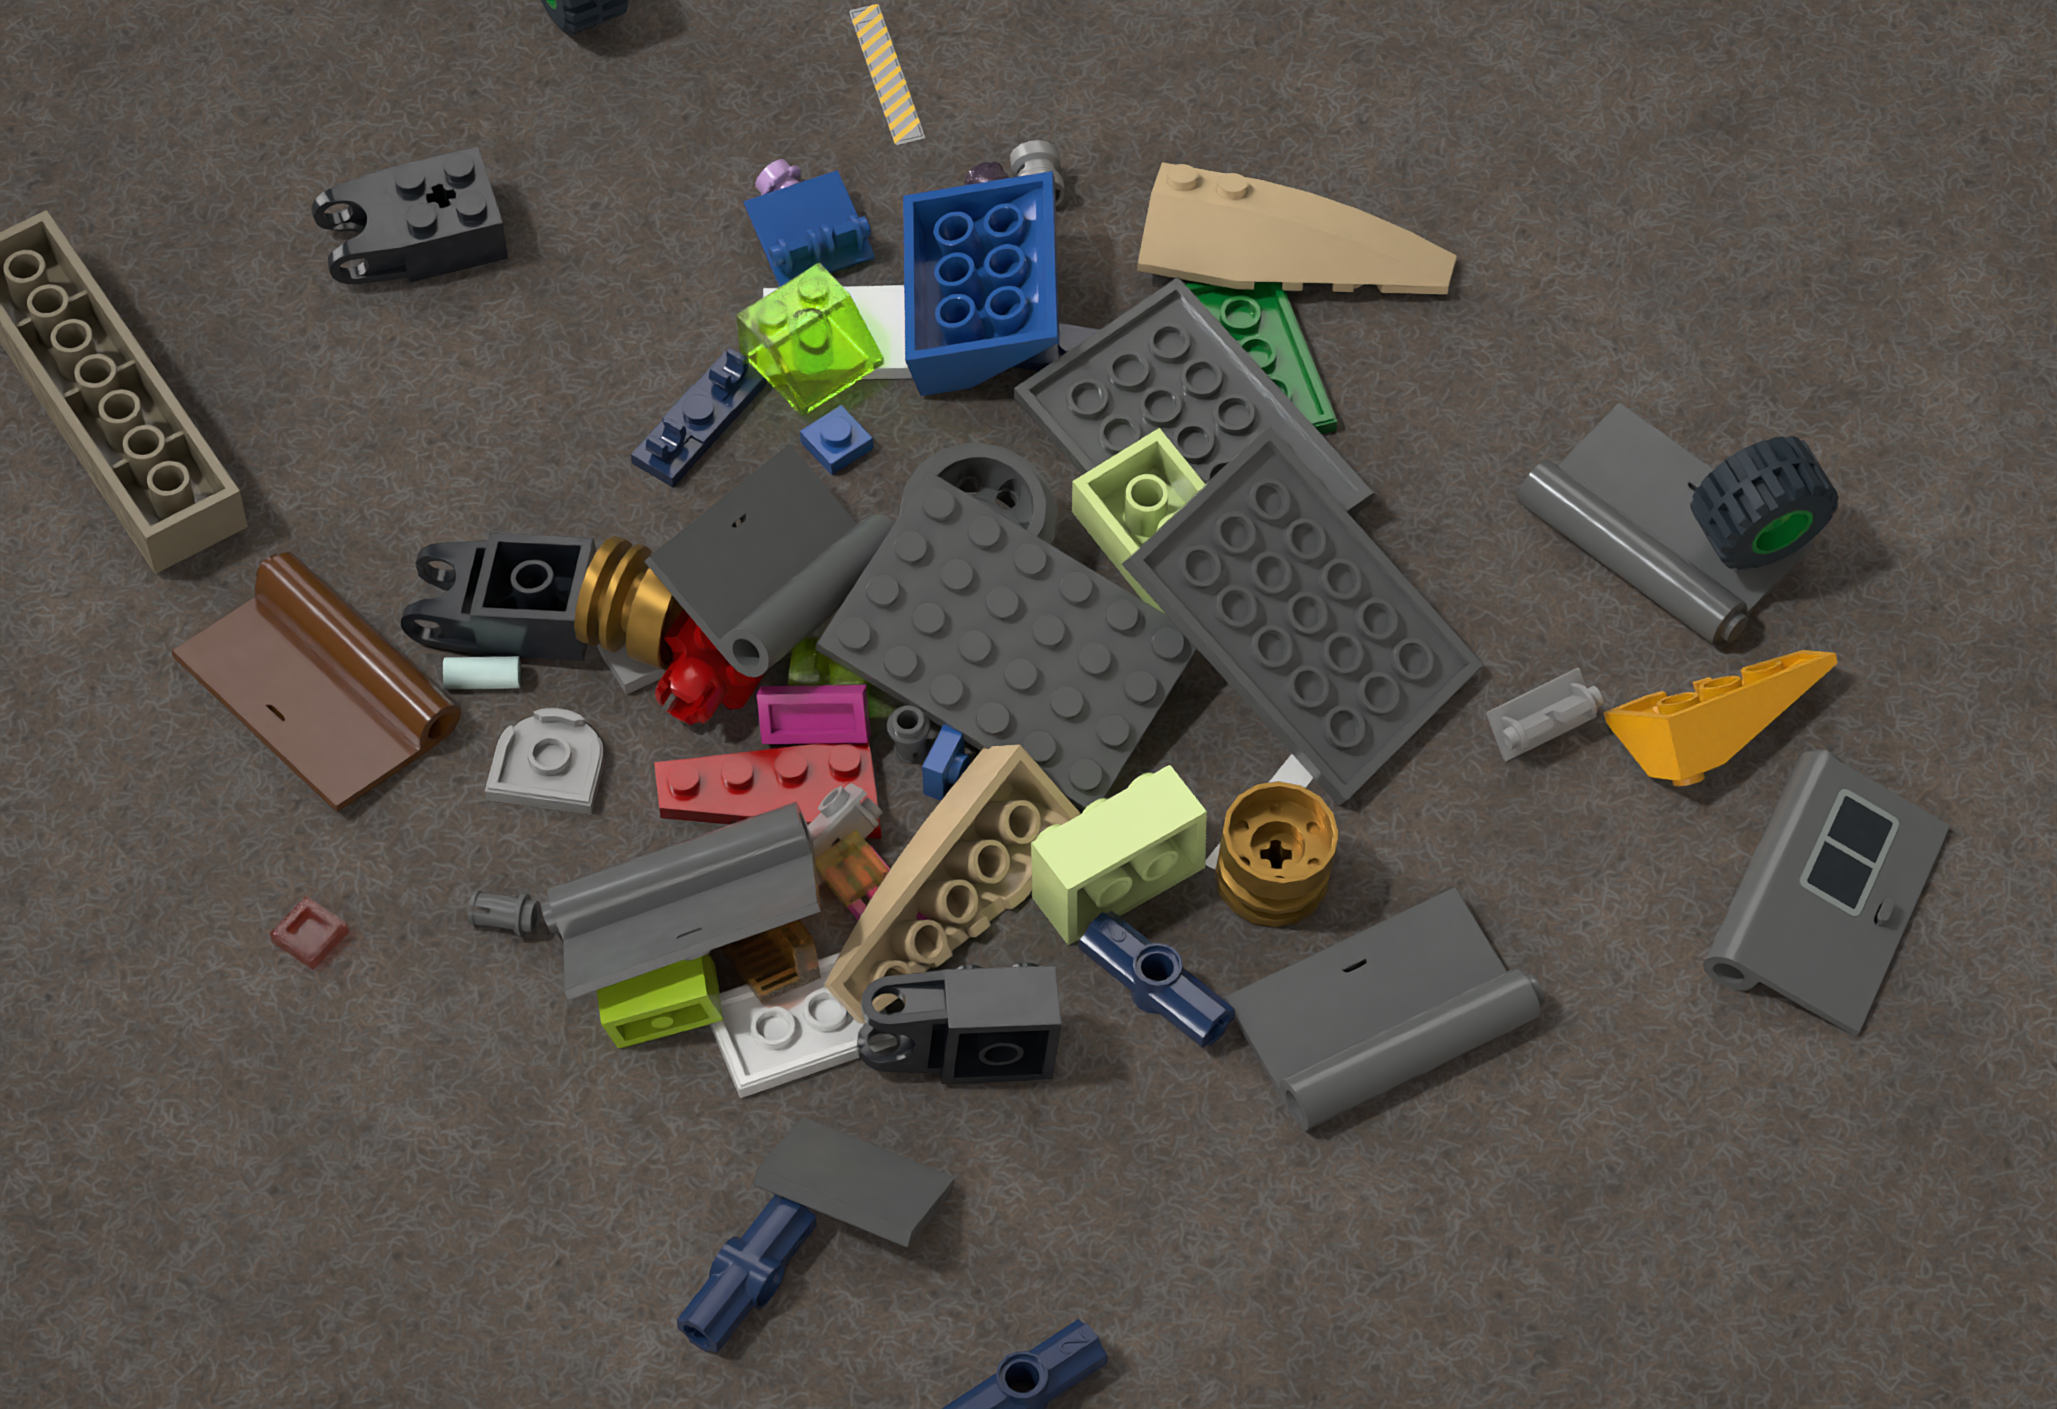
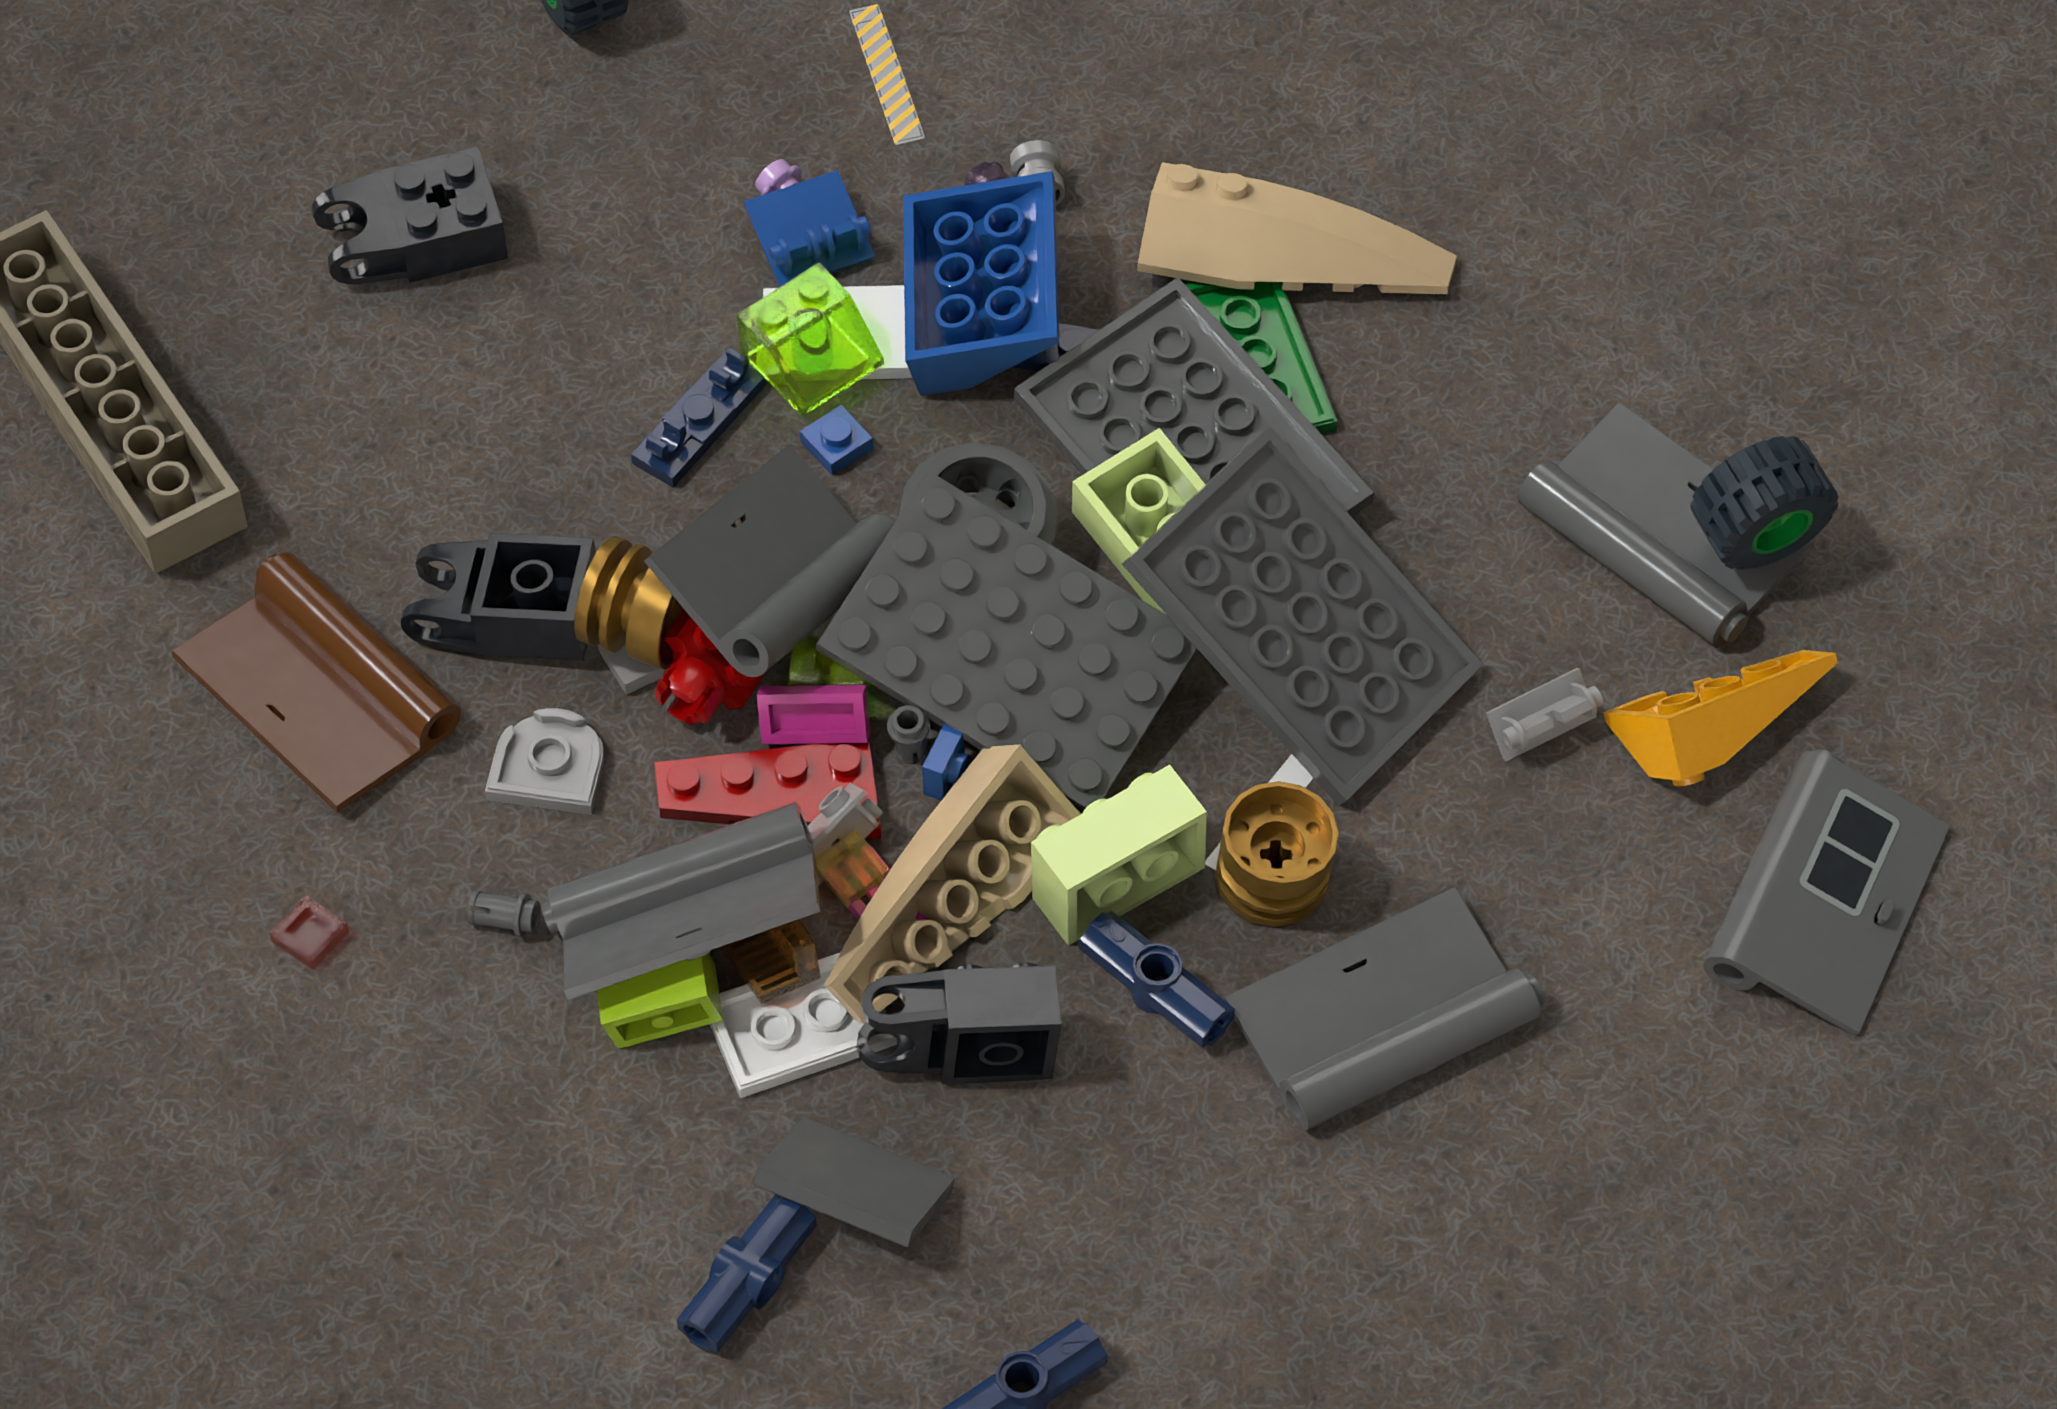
light aqua axle [443,656,521,689] -> none

